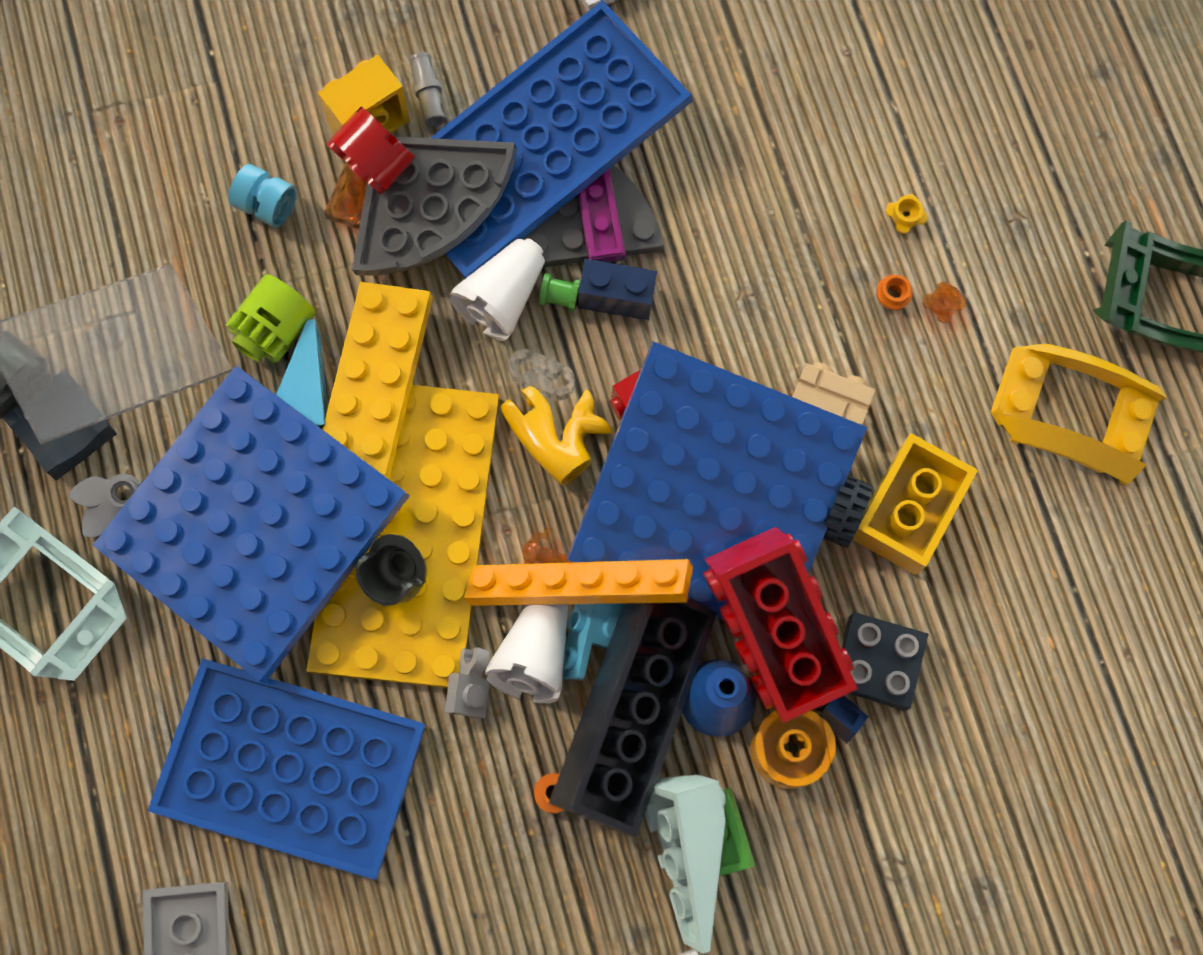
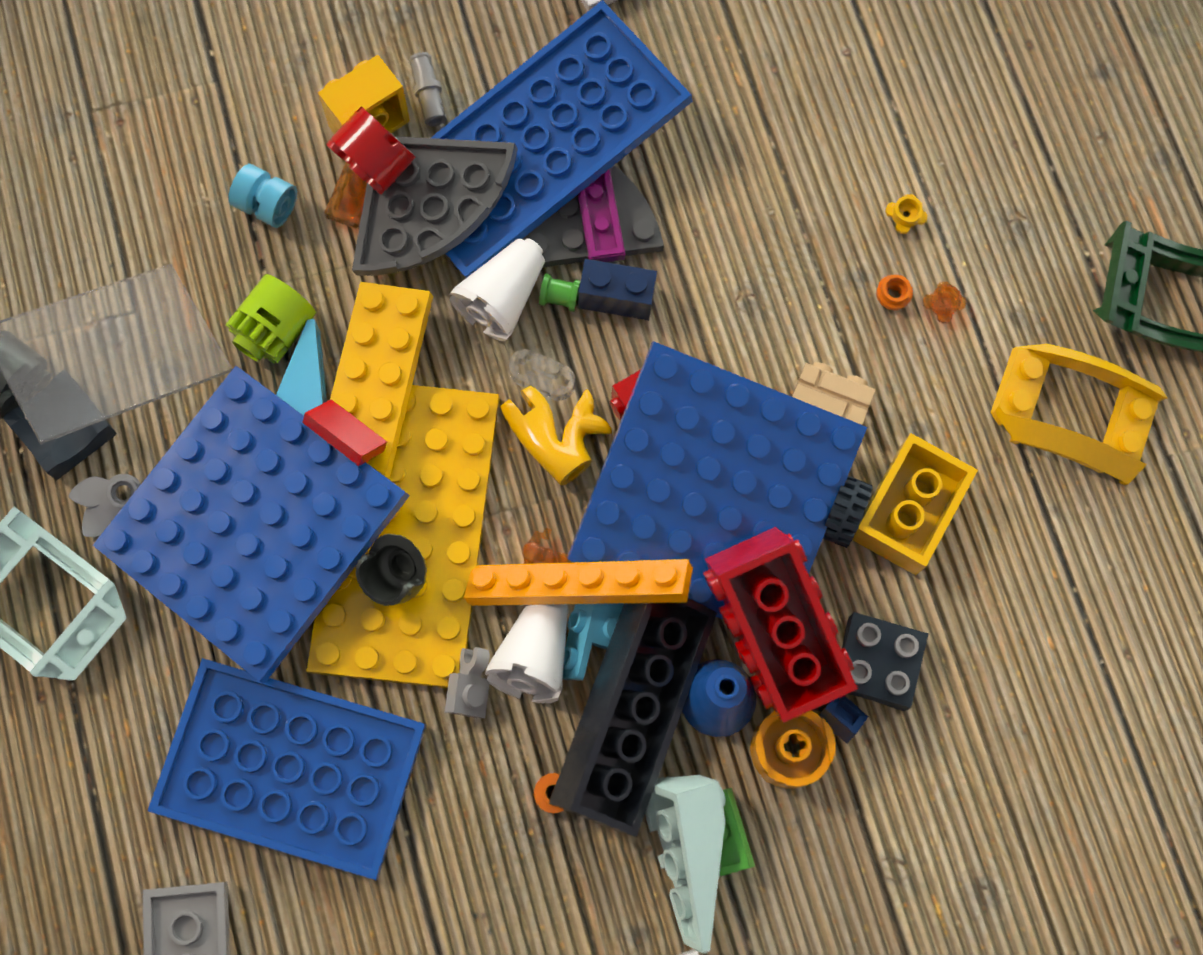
none -> tile [302,399,387,466]

